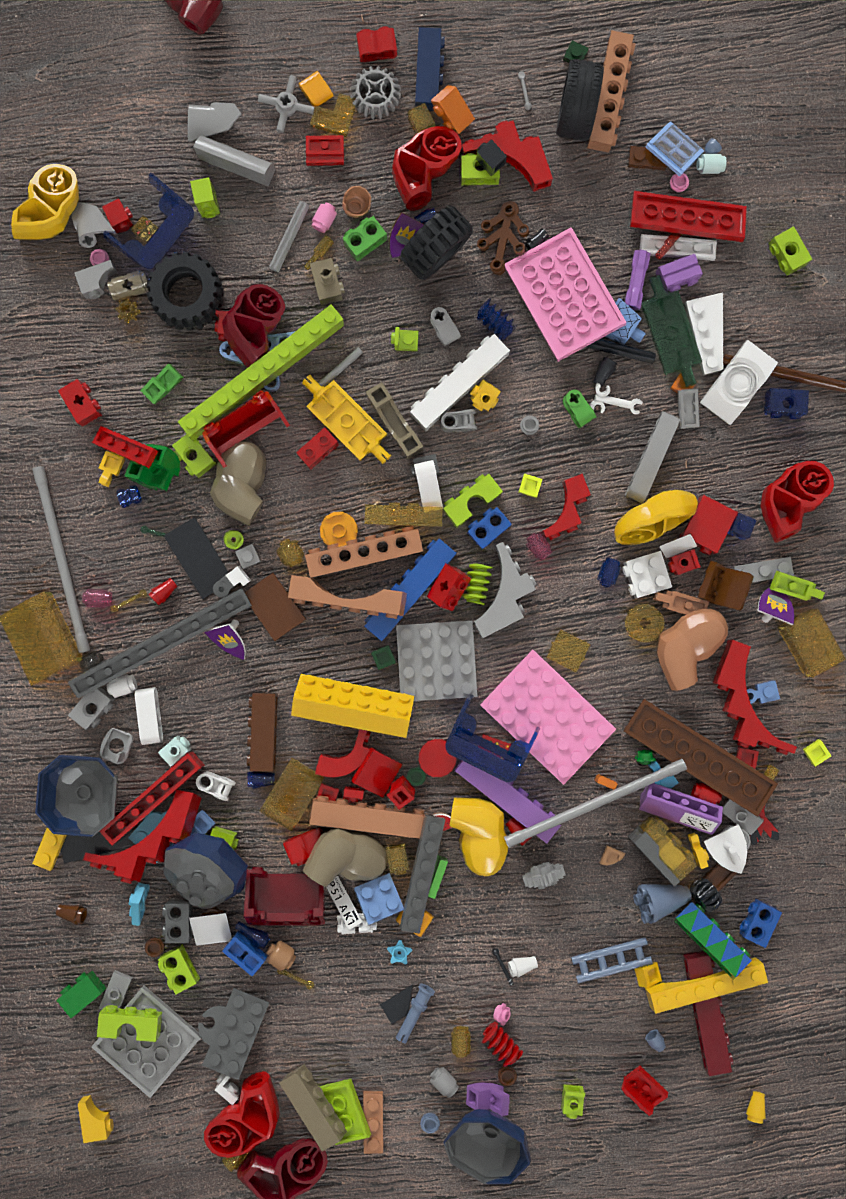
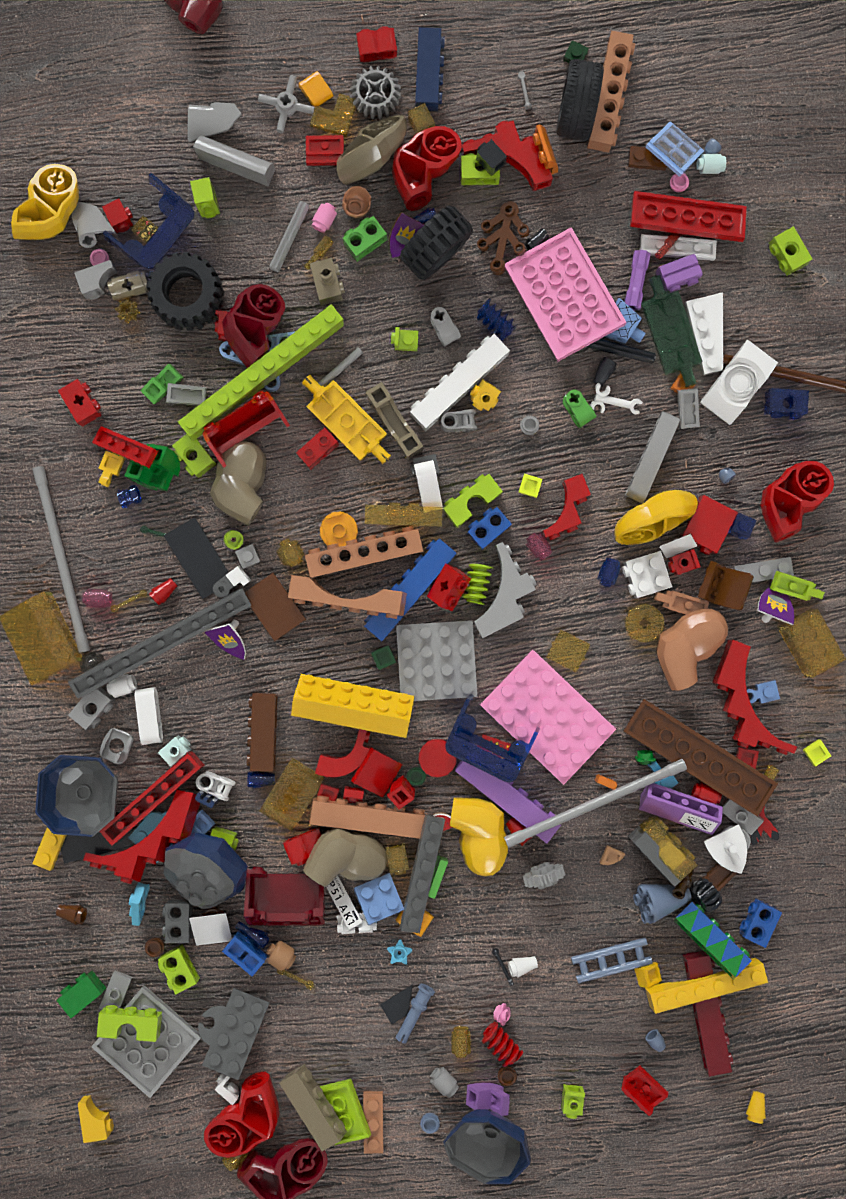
orange brick [431,85,475,134] -> none
yellow plate [688,832,709,869] -> none
none -> light grey plate [166,383,207,406]
none -> dark blue tile [195,790,220,808]
none -> dark tan piece [337,115,407,185]
none -> orange slope [533,124,559,174]
none -> dark brown pin [672,864,694,899]
none -> sand blue hinge [719,467,736,484]

